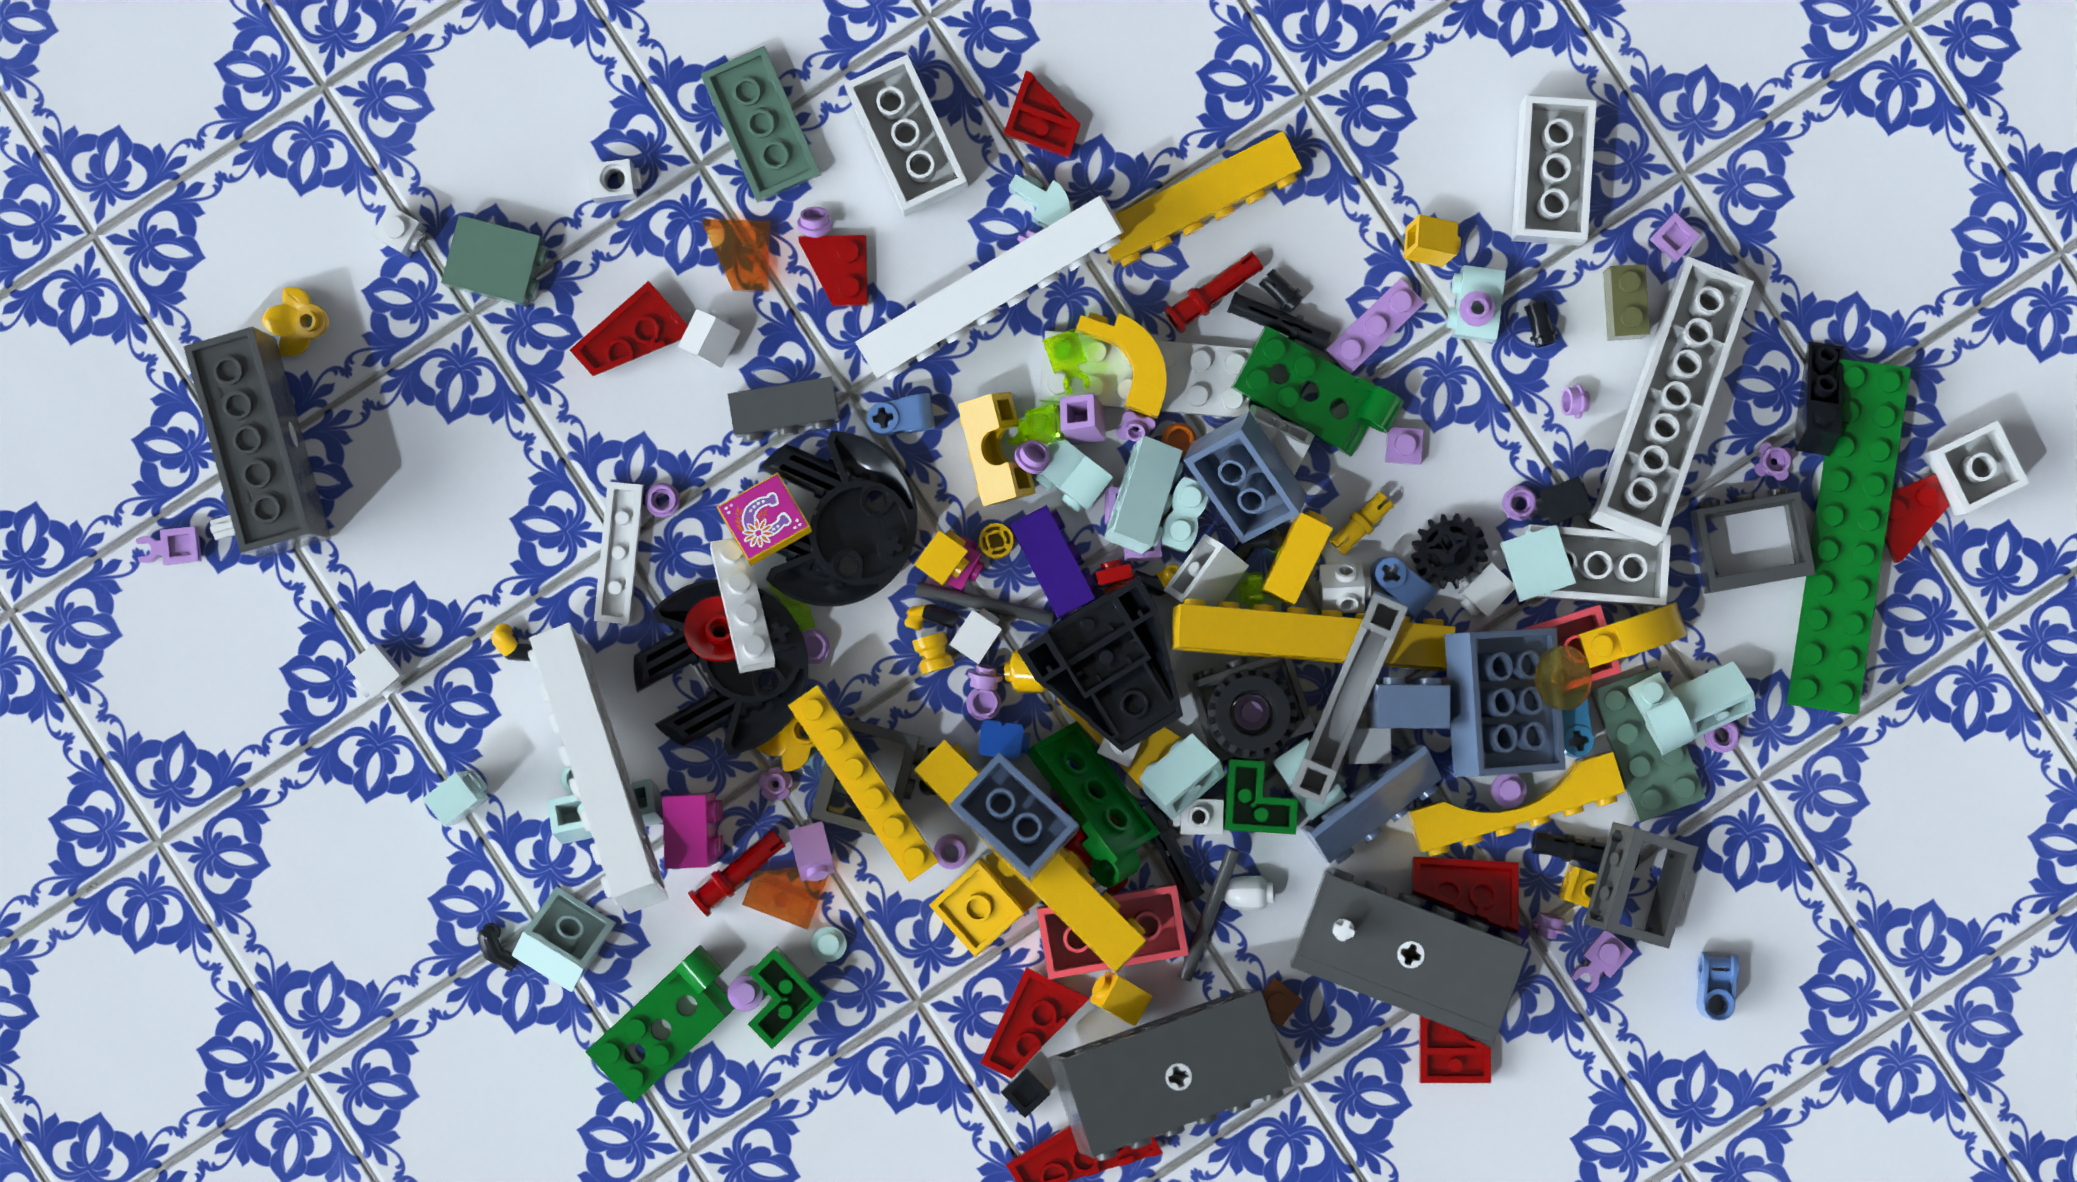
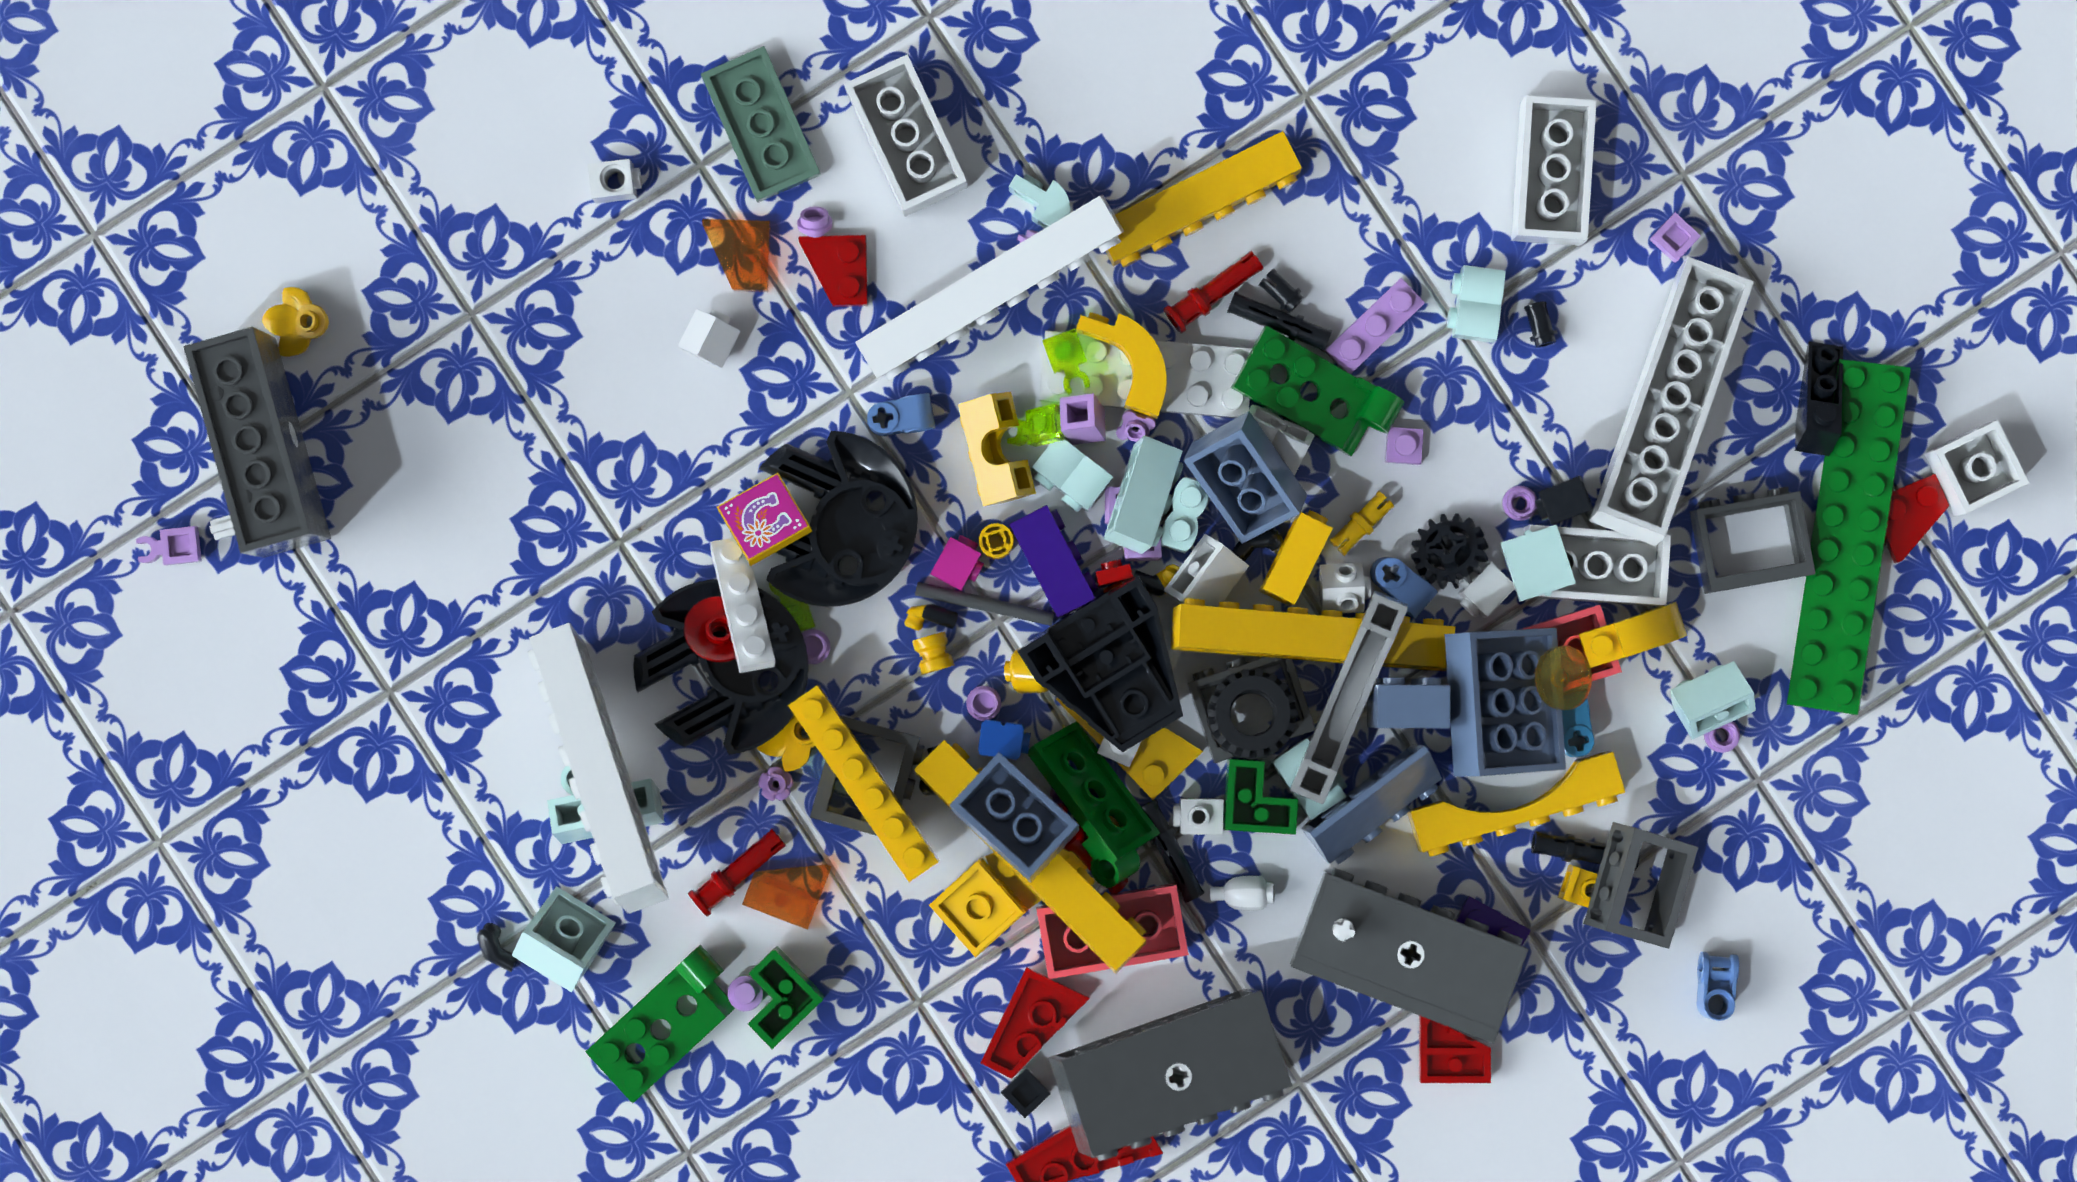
white brick [346,643,406,699] -> none
white brick [371,205,427,258] -> none
light aqua brick [422,771,489,827] -> none
sand green brick [441,215,548,308] -> none
yellow arm [491,623,533,661] -> none
red wing [570,281,688,376] -> none
white plate [594,481,644,625] -> none
lavender plate [645,483,680,518] -> none
dark pink brick [662,792,724,869] -> none
dark grey brick [727,376,840,443] -> none
lavender brick [788,821,836,882] -> none
light aqua plate [811,926,847,962] -> none
yellow brick [914,529,969,587] -> none
lavender plate [934,834,969,869] -> none
white brick [949,608,1002,664] -> none
lavender plate [968,664,1003,690] -> none
red wing [1003,71,1081,159] -> none
lavender plate [1015,440,1049,474] -> none
yellow brick [1089,970,1153,1027] -> none
light aqua brick [1139,733,1225,820] -> none
orange plate [1161,423,1196,458] -> none
dark grey bar [1178,847,1240,982] -> none
lavender plate [1234,694,1269,730] -> none
clear neon green plate [1238,572,1263,610] -> none
dark orange plate [1262,977,1302,1027] -> none
white brick [1344,728,1392,764] -> none
yellow brick [1404,214,1461,267] -> none
red wing [1411,856,1519,934] -> none
lavender plate [1459,291,1495,327] -> none
lavender plate [1491,774,1527,808] -> none
lavender plate [1531,912,1565,939] -> none
lavender plate [1561,384,1590,419] -> none
lavender plate [1571,930,1633,993] -> none
sand green plate [1590,666,1706,822] -> none
olive brick [1603,264,1650,341] -> none
light aqua brick [1628,672,1694,755] -> none
lavender plate [1754,443,1793,481] -> none

